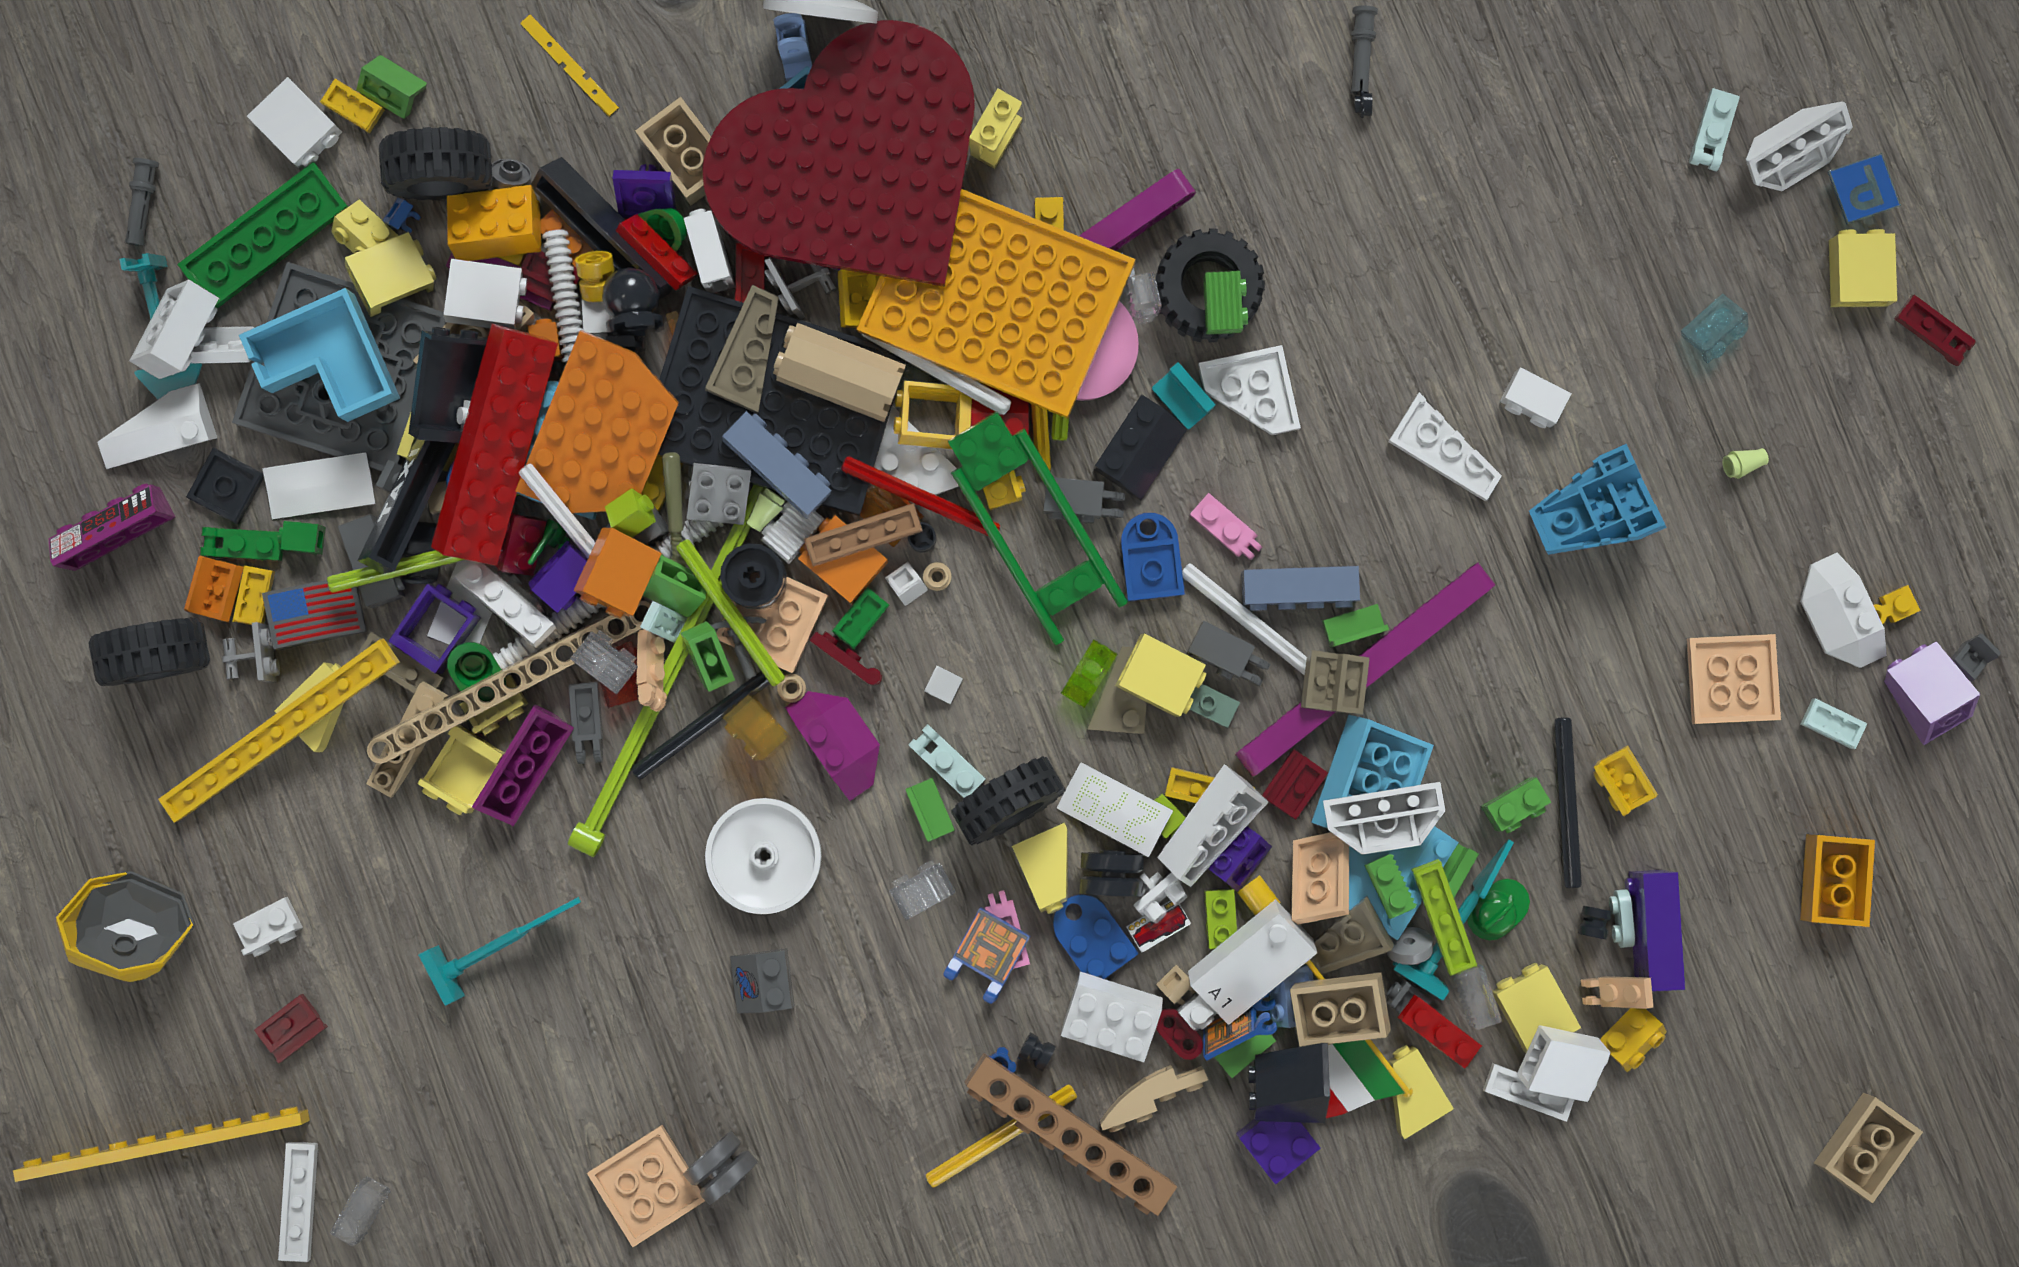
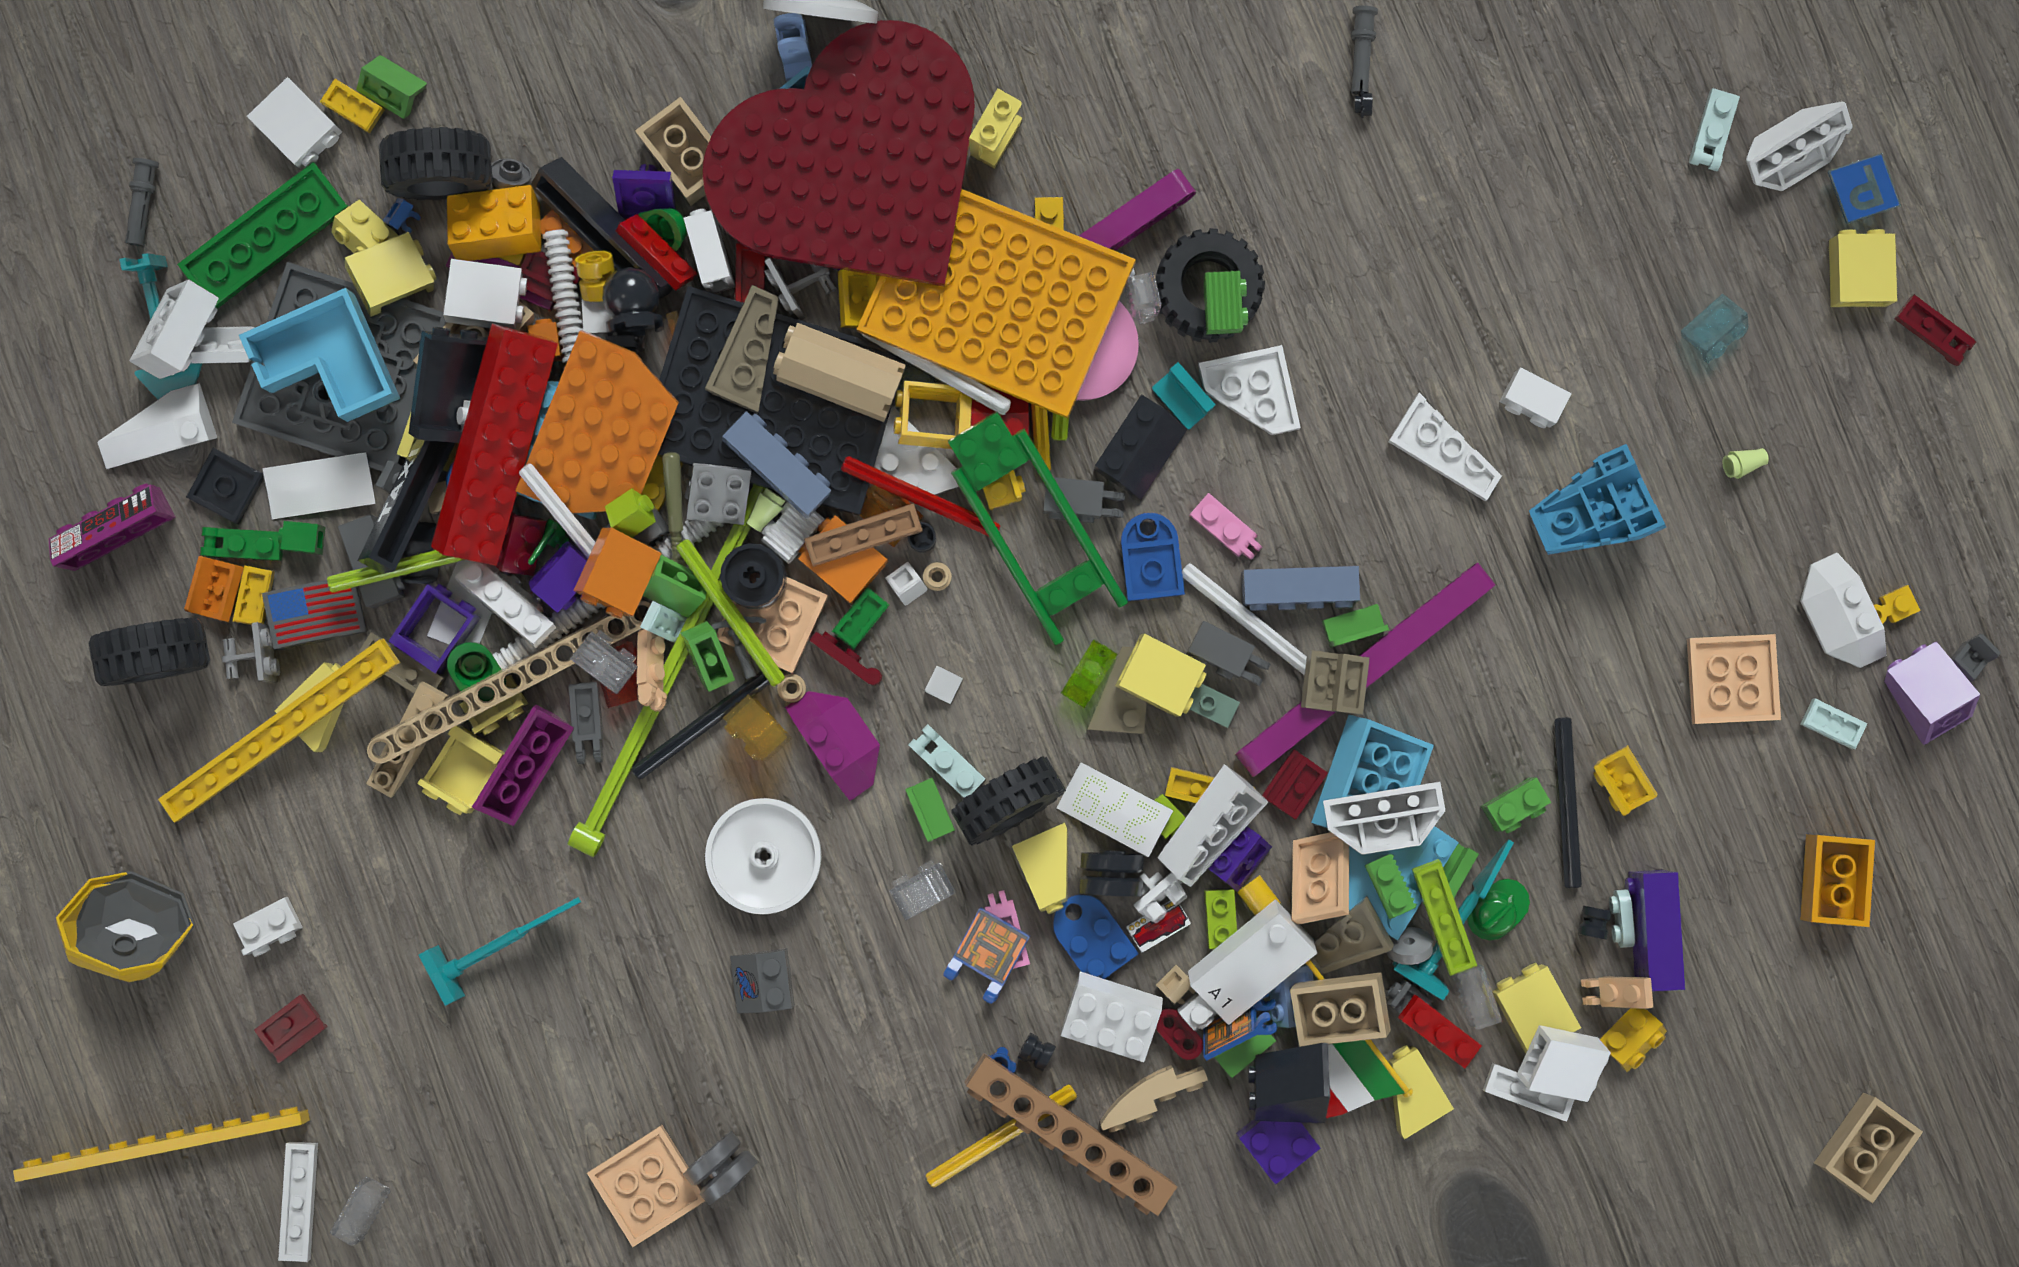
yellow piece [521,15,619,117] -> none

